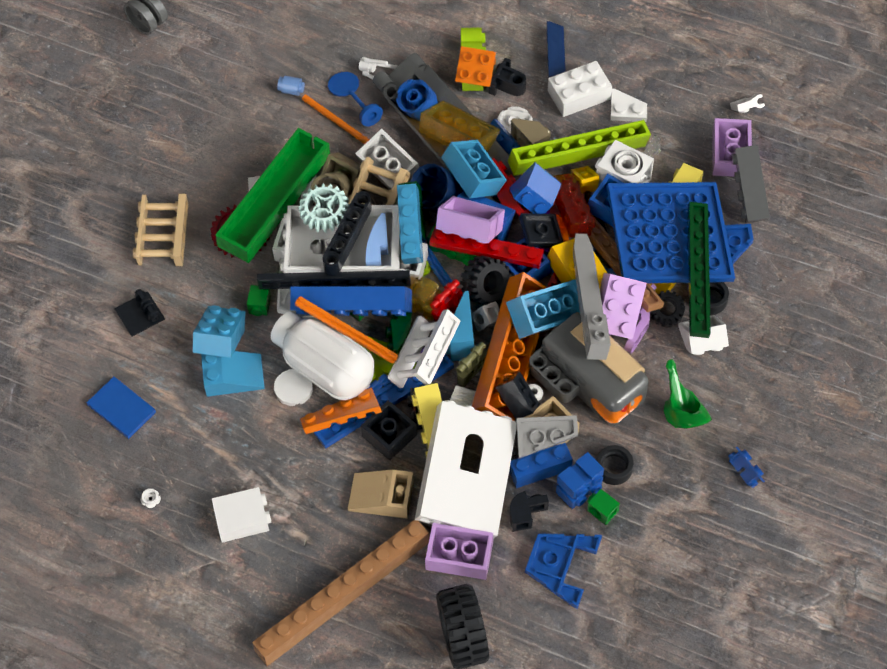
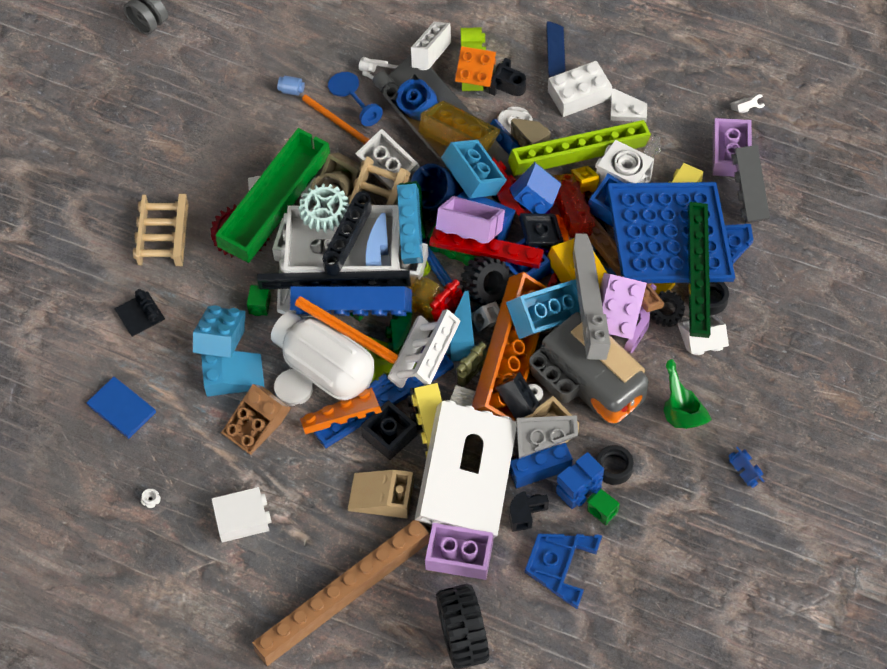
none -> medium nougat slope [221,384,291,455]
none -> white brick [411,22,451,70]

